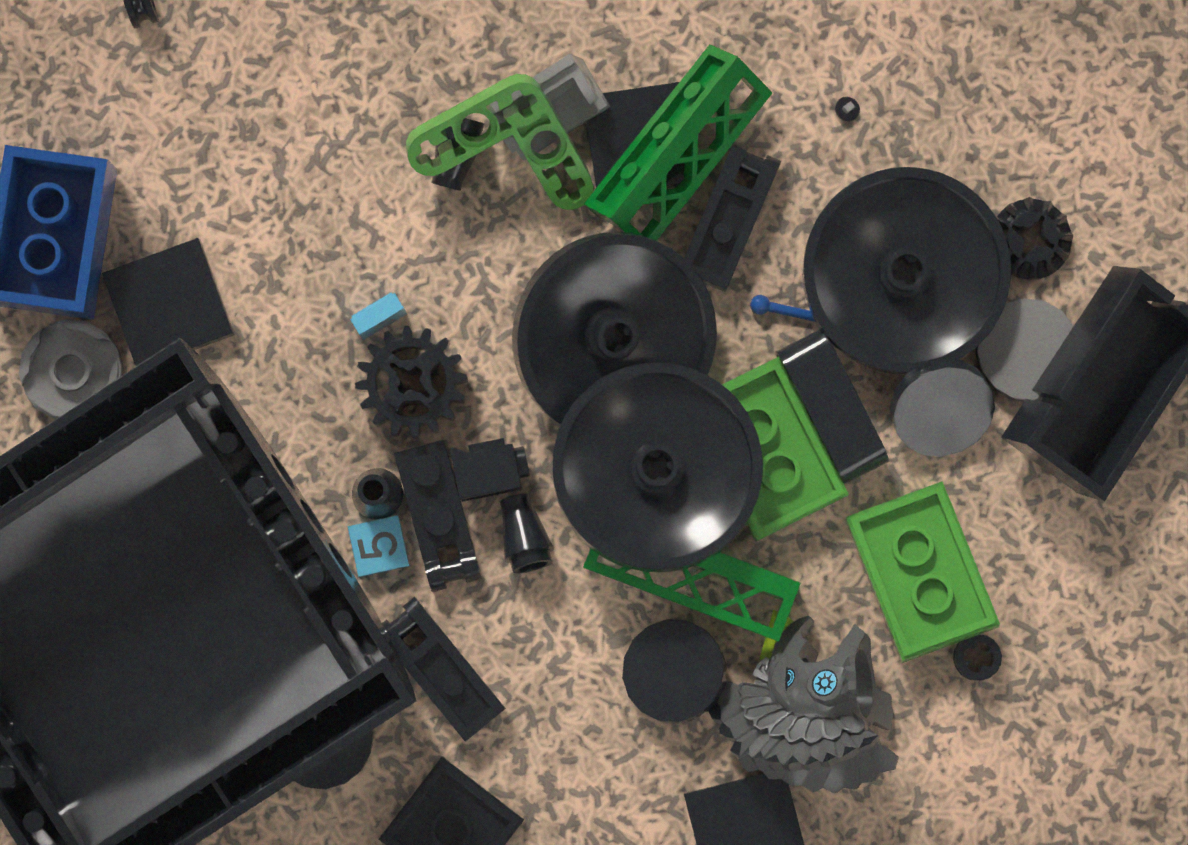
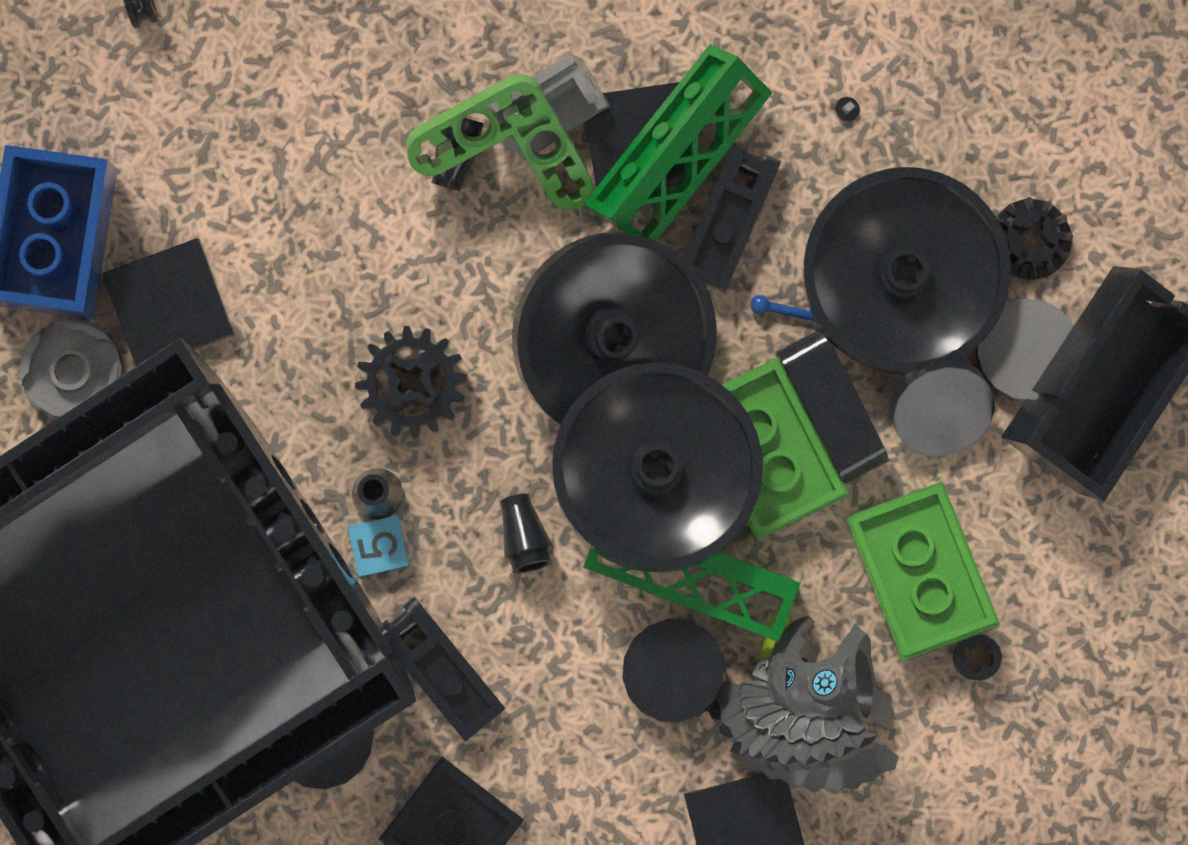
medium azure tile [350,292,407,340] -> none
black plate [394,439,482,592] -> none
black window [450,438,530,502] -> none

